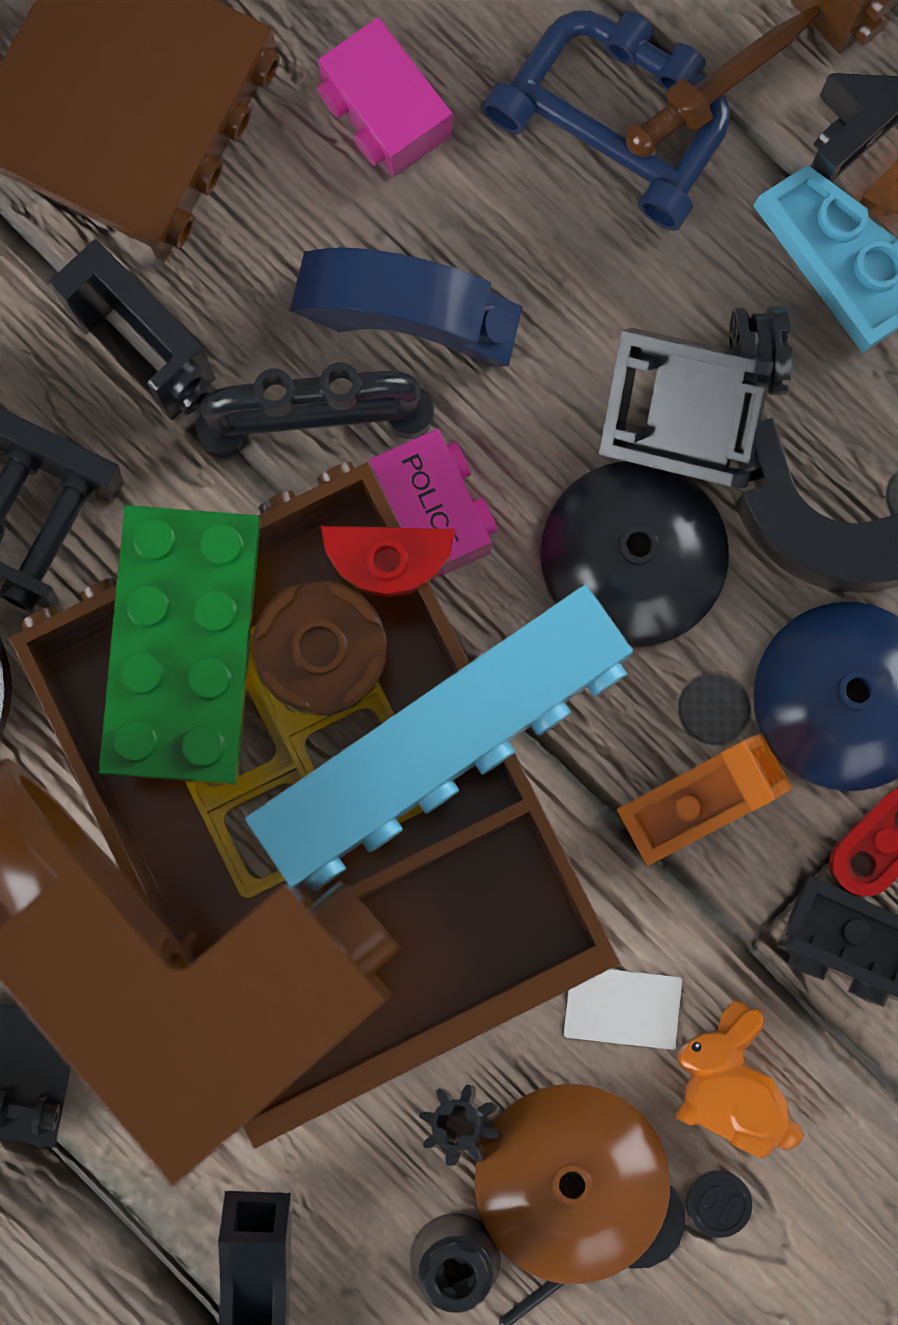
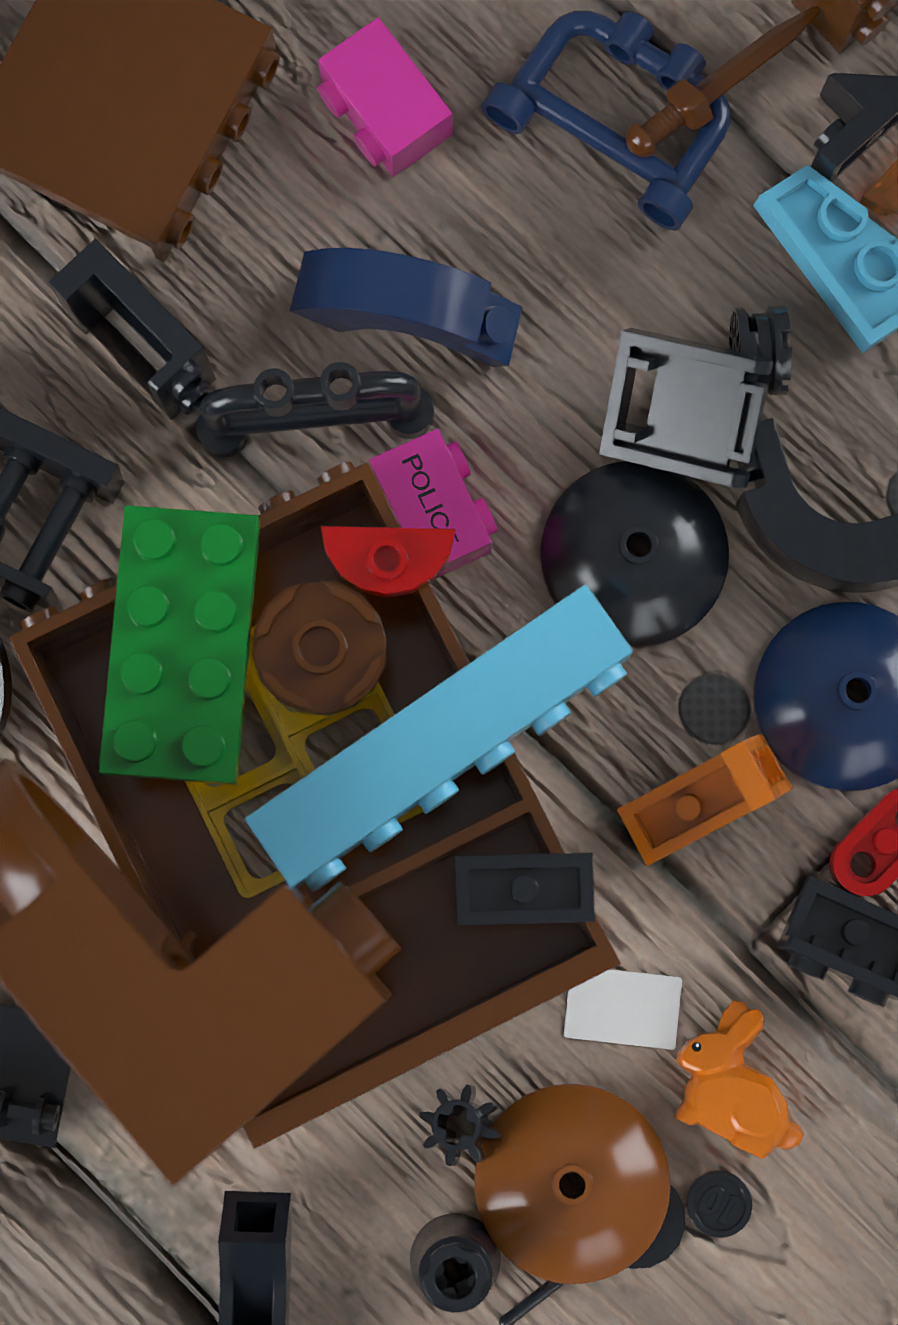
none -> black plate [455,852,595,926]

